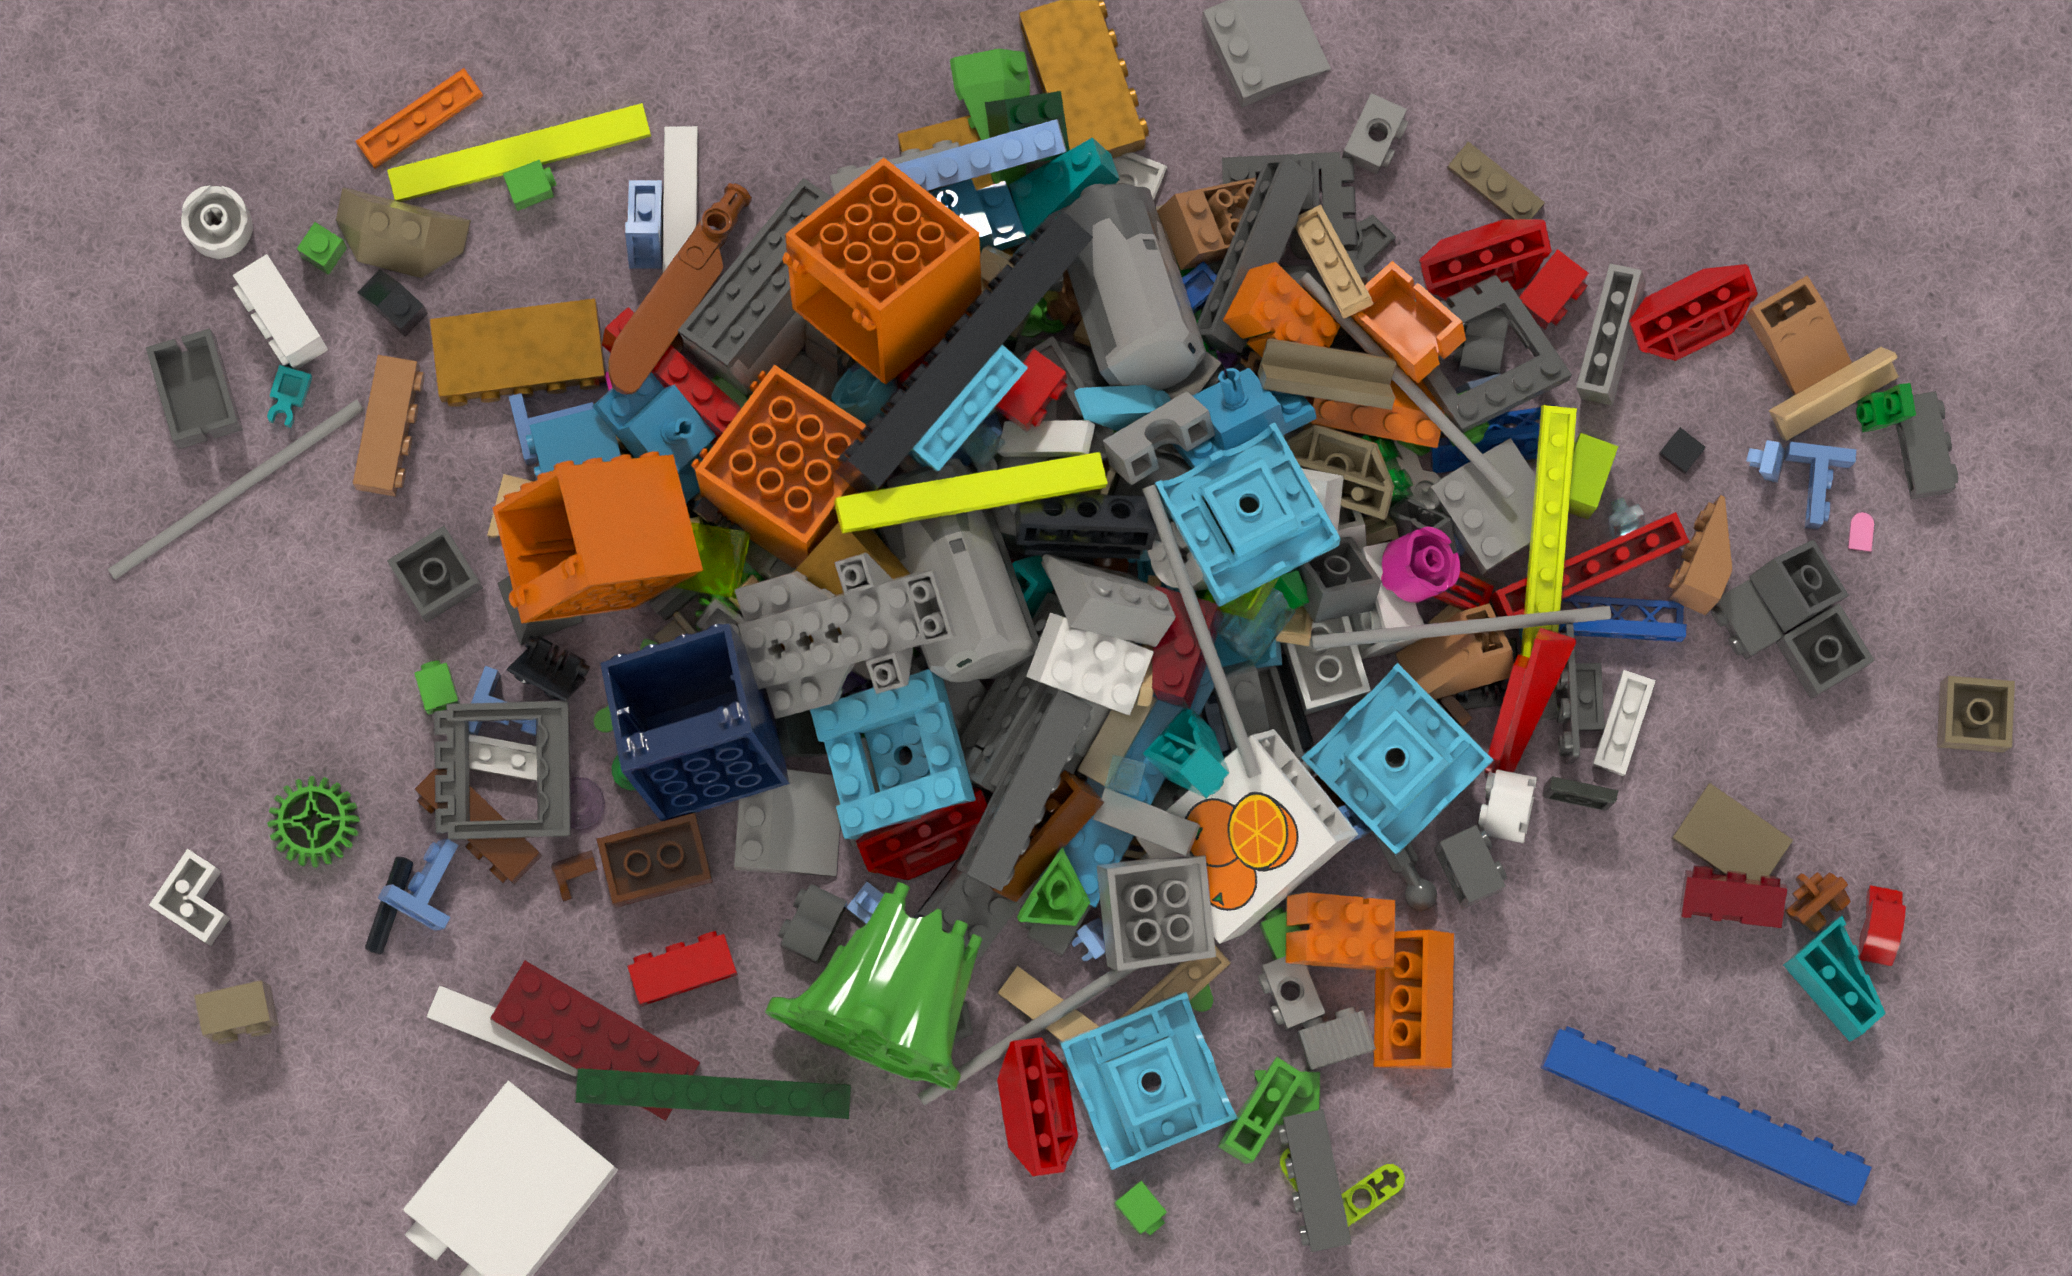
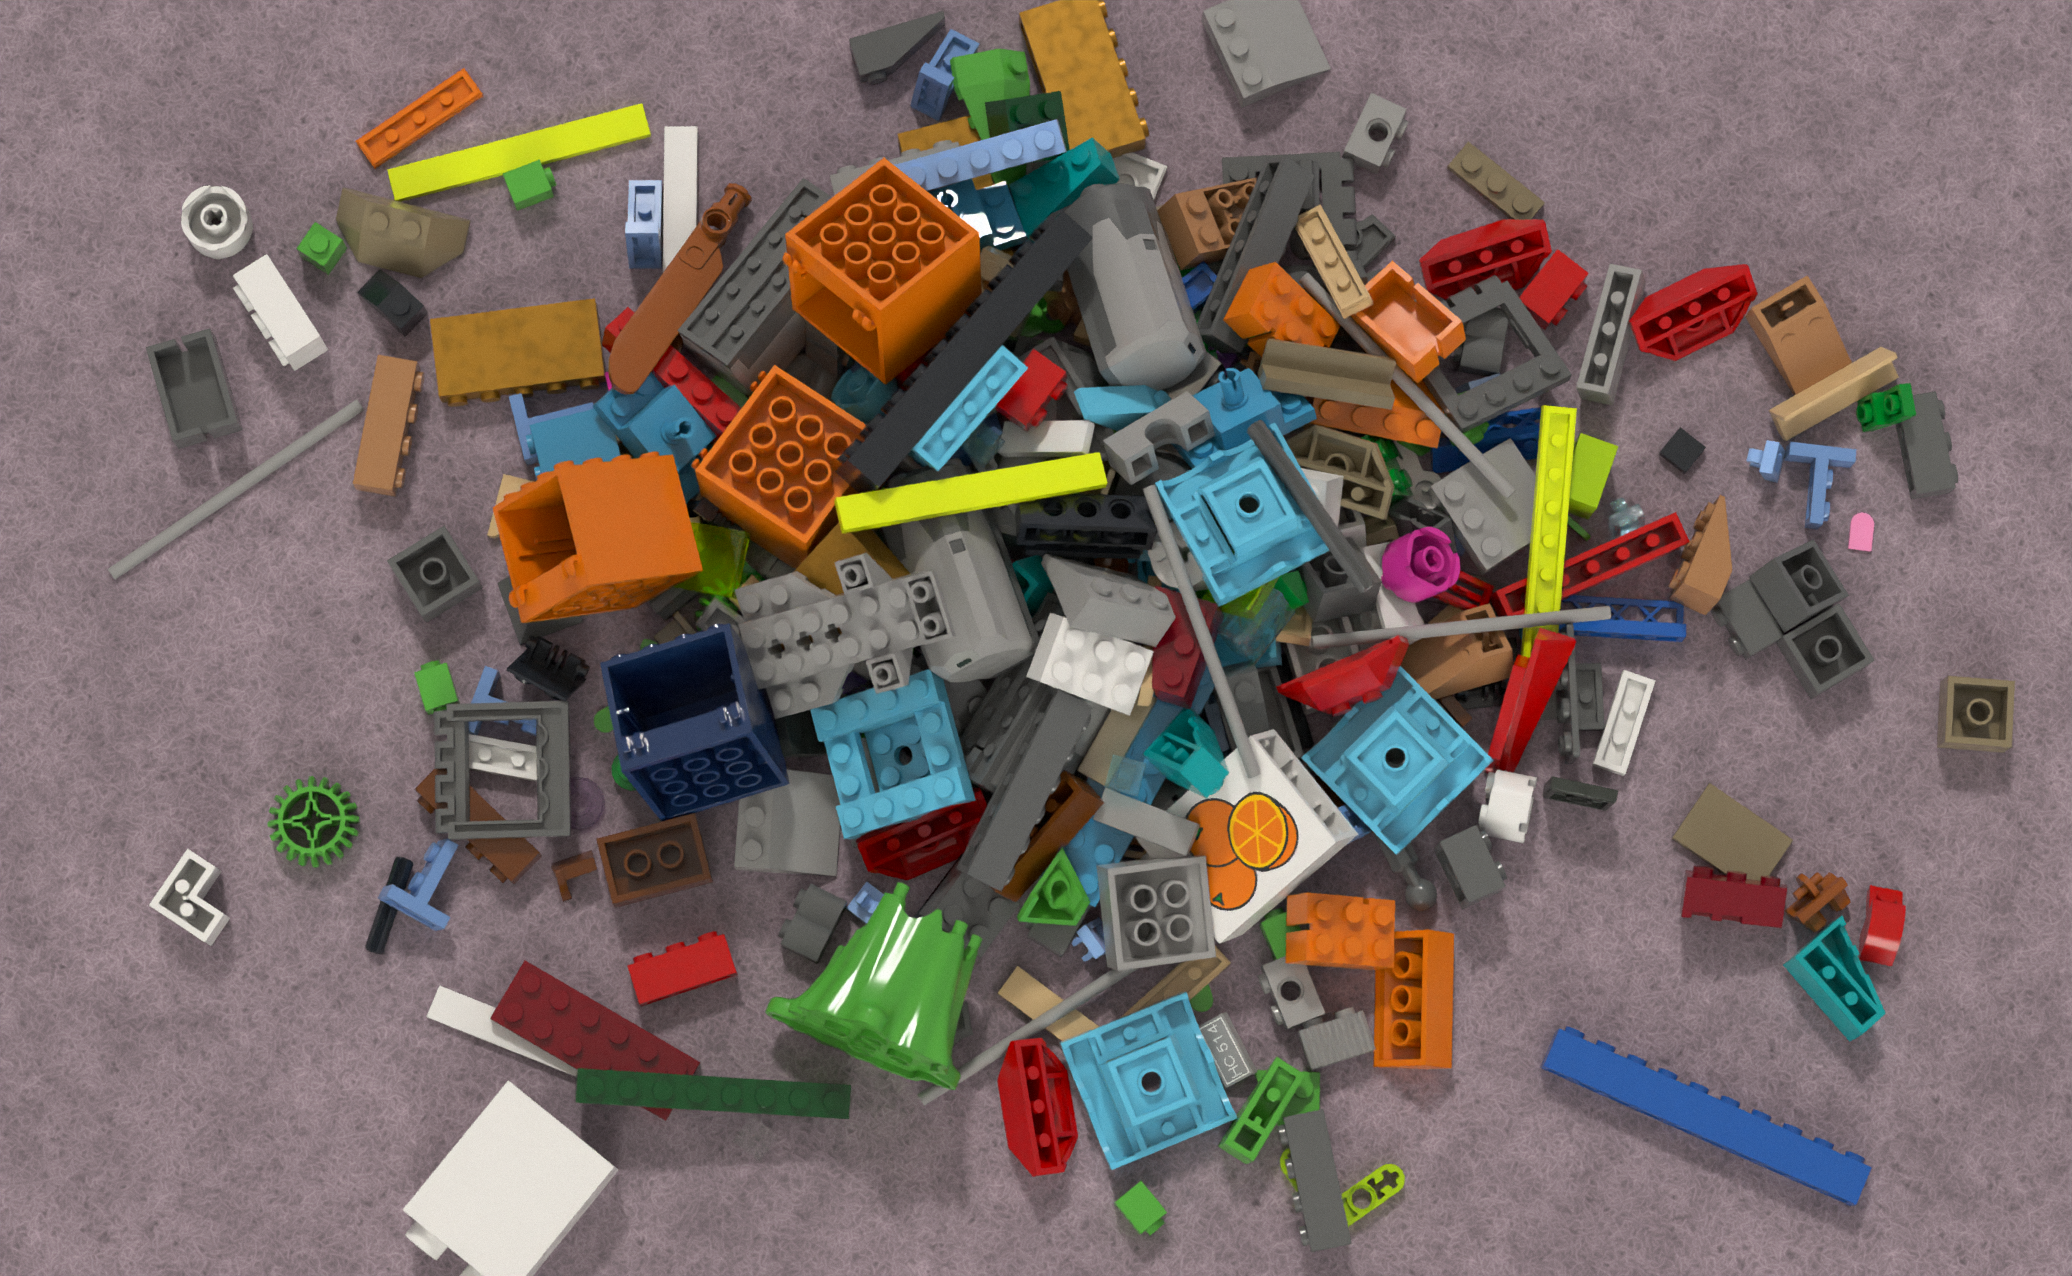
dark tan brick [194,980,279,1045] -> none
teal plate [267,365,313,428] -> none
none -> dark grey slope [849,11,945,85]
none -> medium blue bracket [910,29,979,121]
none -> light grey tile [1199,1012,1258,1088]
none -> dark grey axle [1247,420,1375,593]
none -> red wedge [1276,635,1409,716]
none -> bright green piece [1567,515,1591,541]

